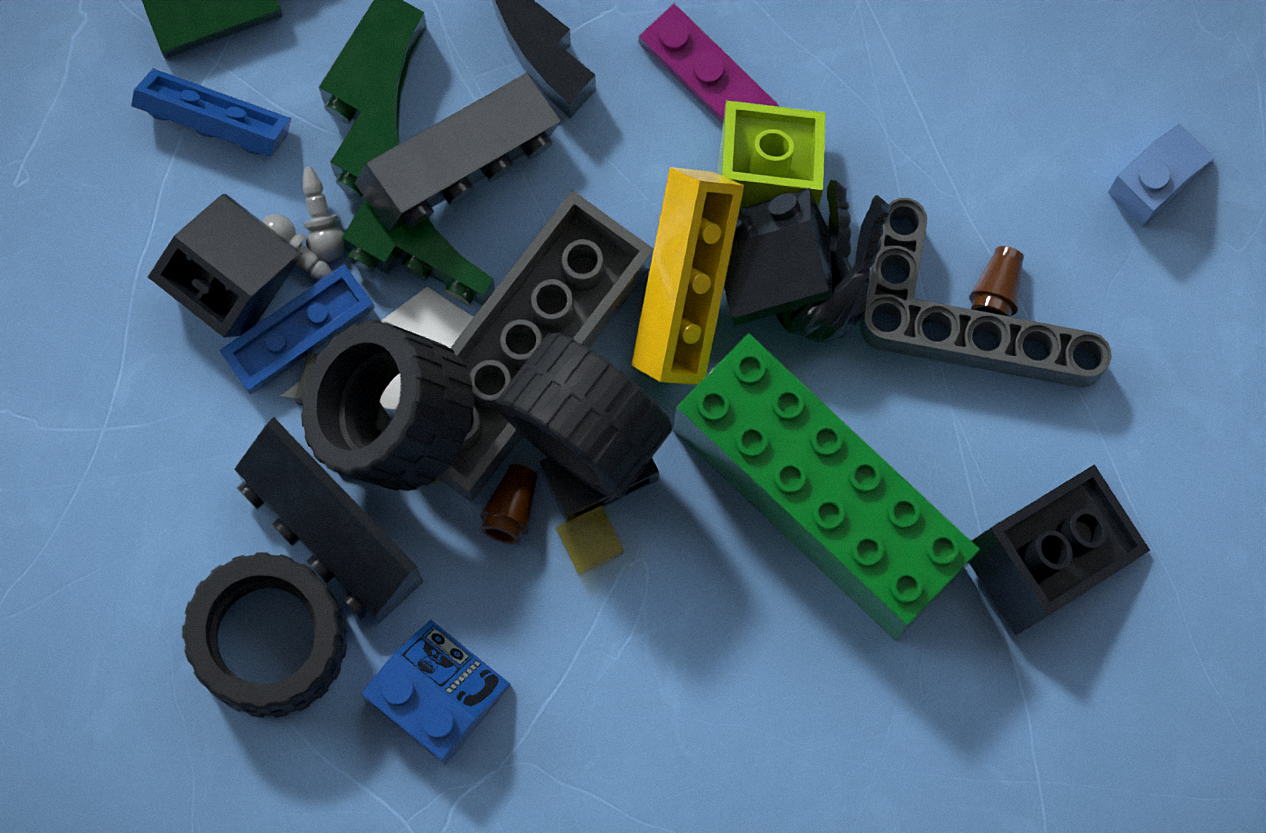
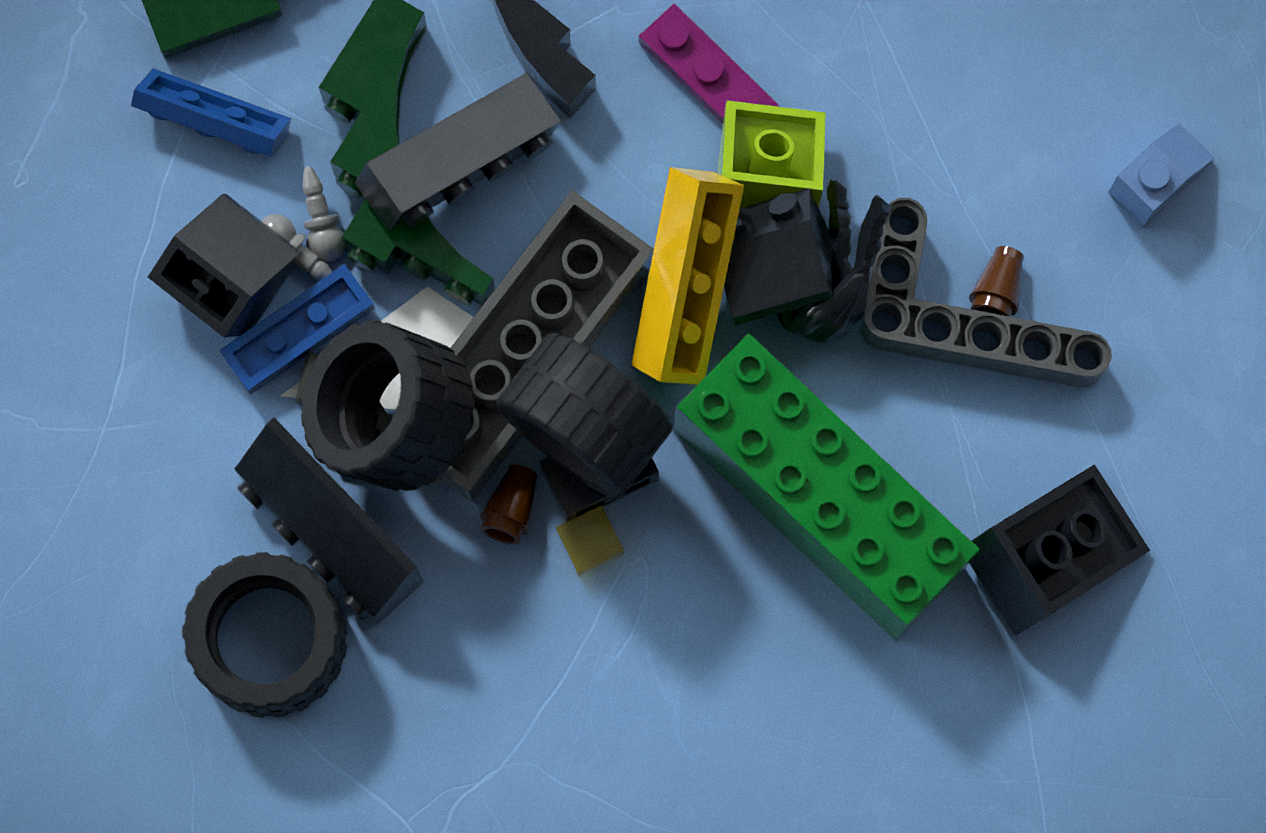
blue slope [361,619,511,765] -> none

